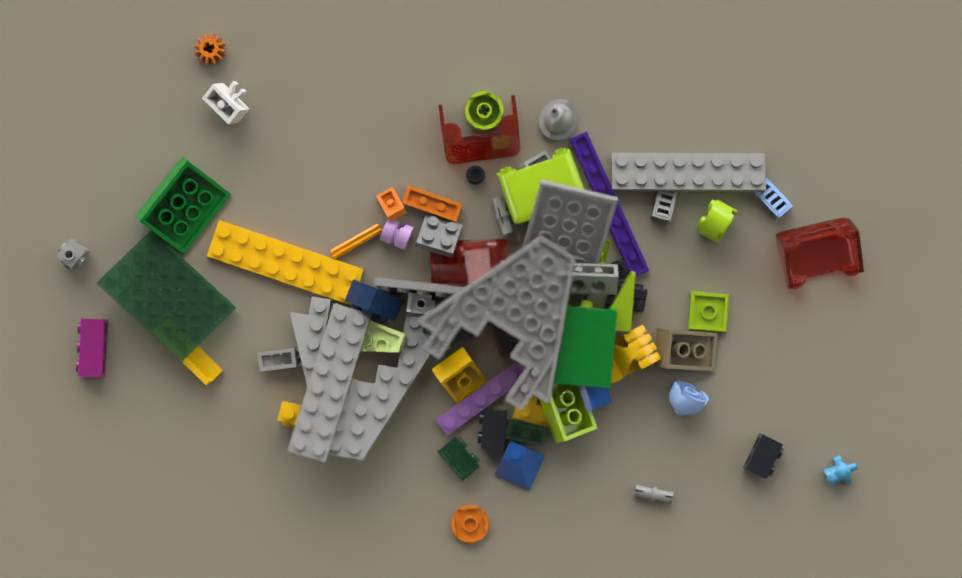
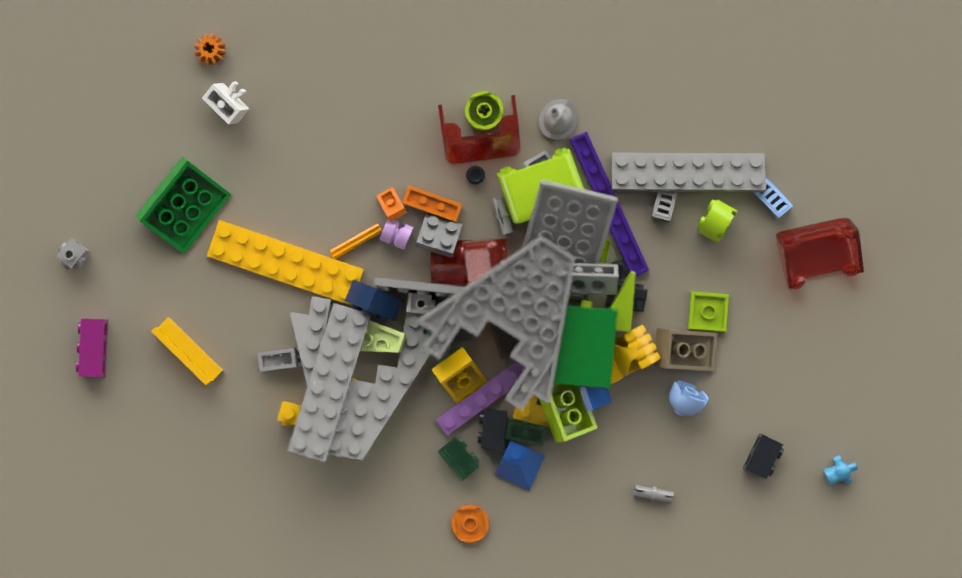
clear green plate [97,230,236,362] -> none

